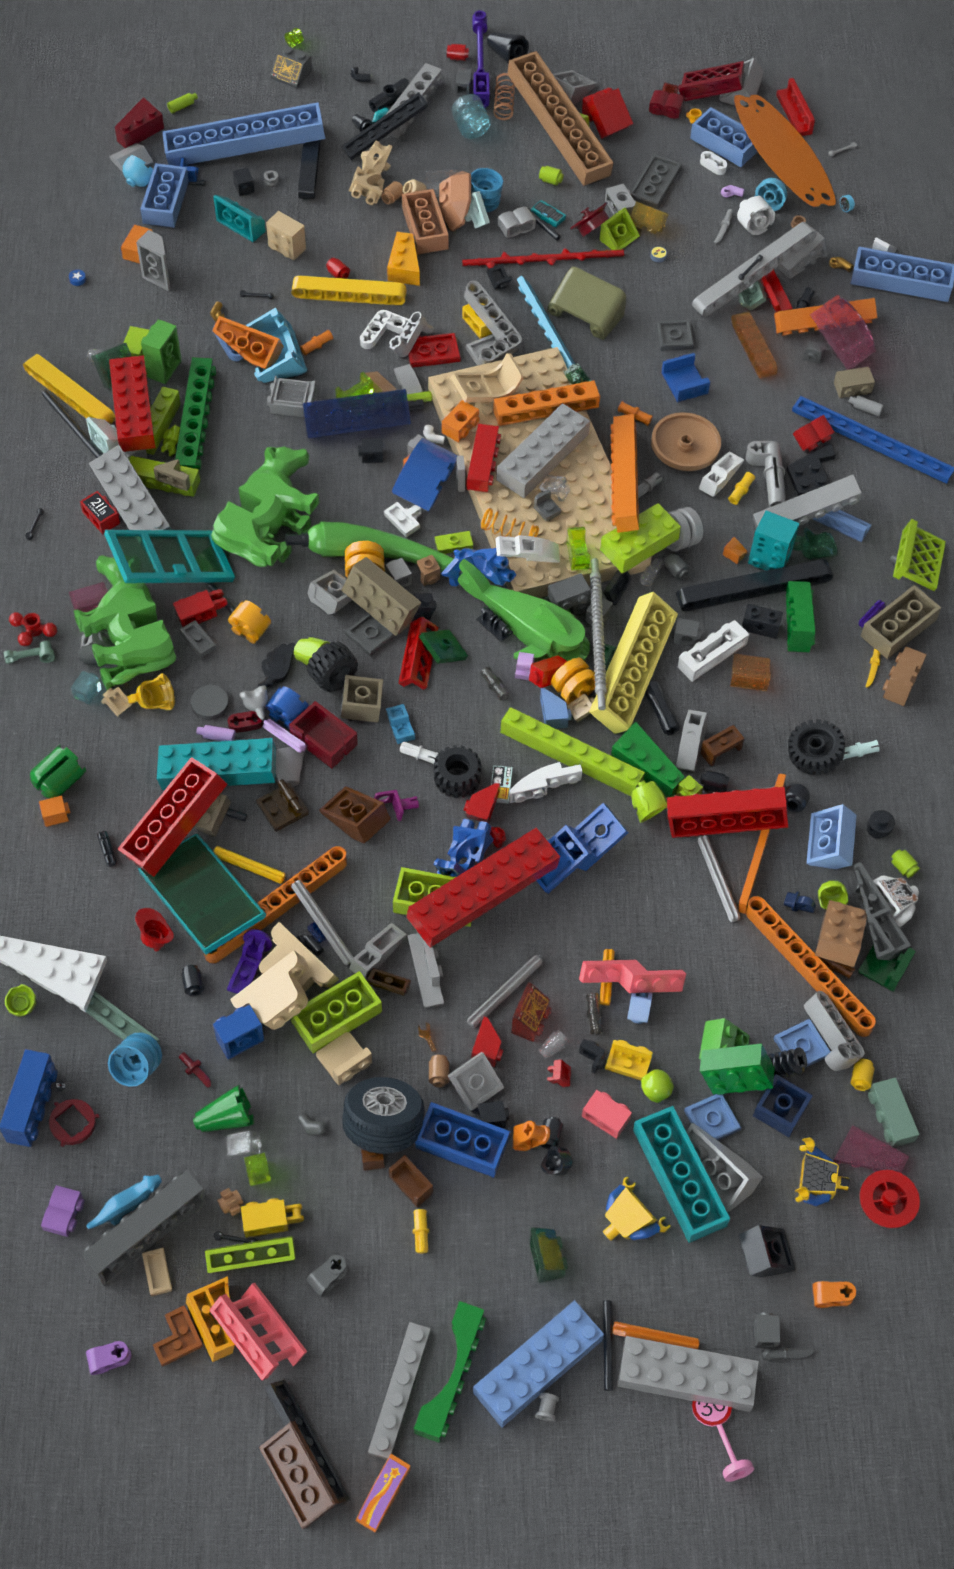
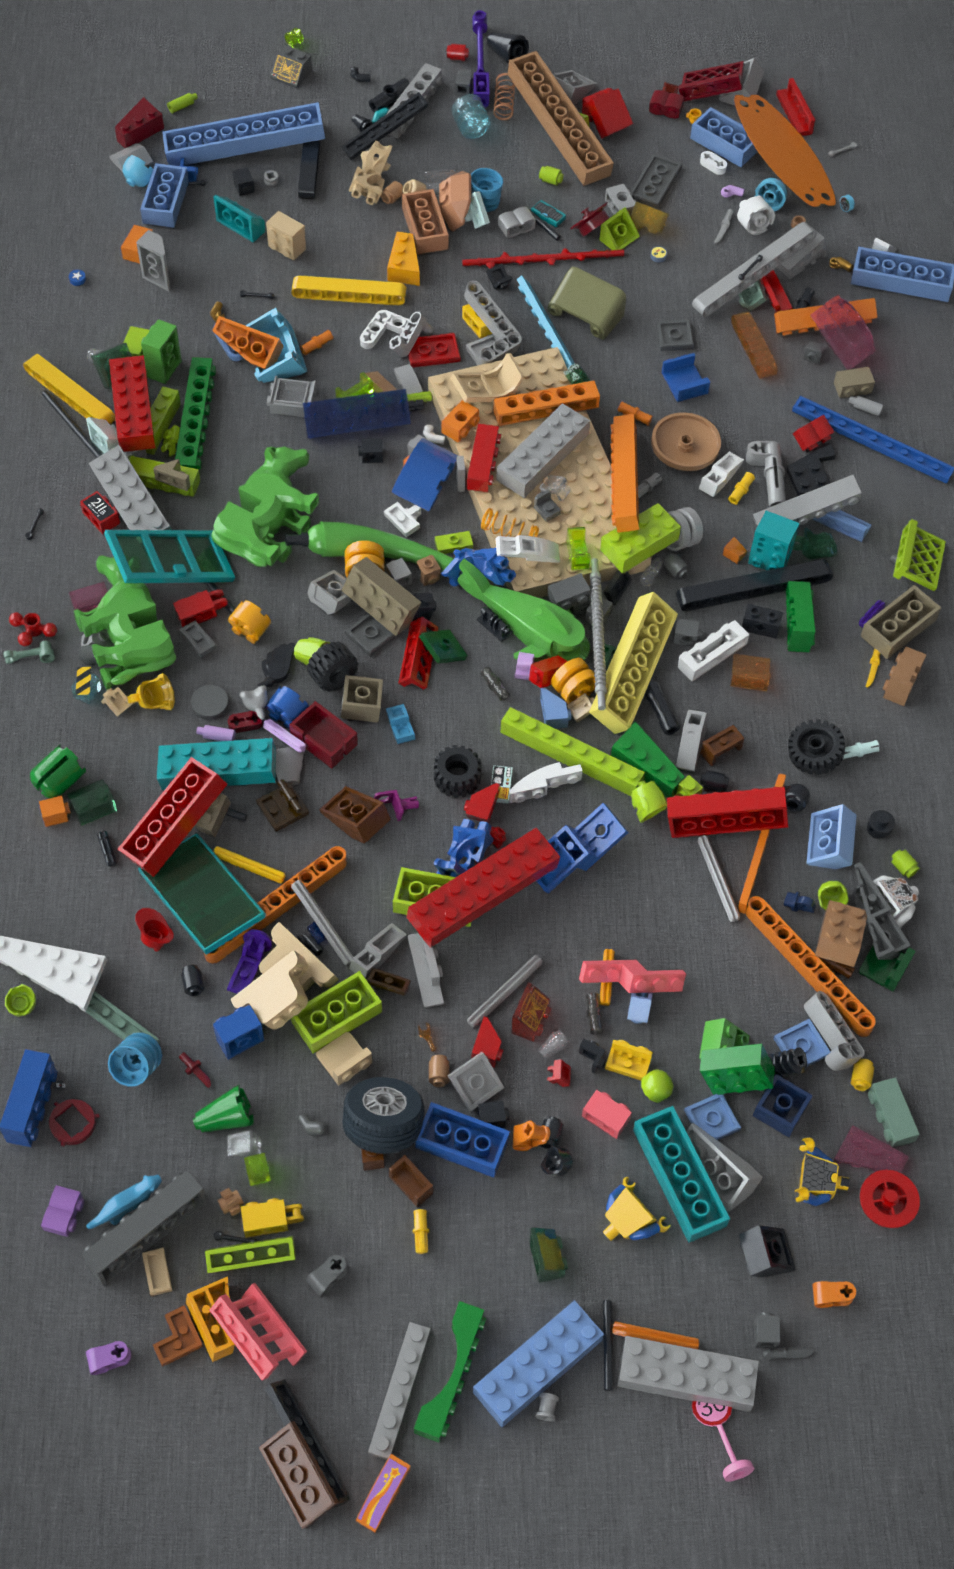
red brick [326,258,350,279] -> none
white axle [400,742,438,764] -> none
none -> clear green slope [67,779,117,826]
none -> sticker [76,667,91,695]

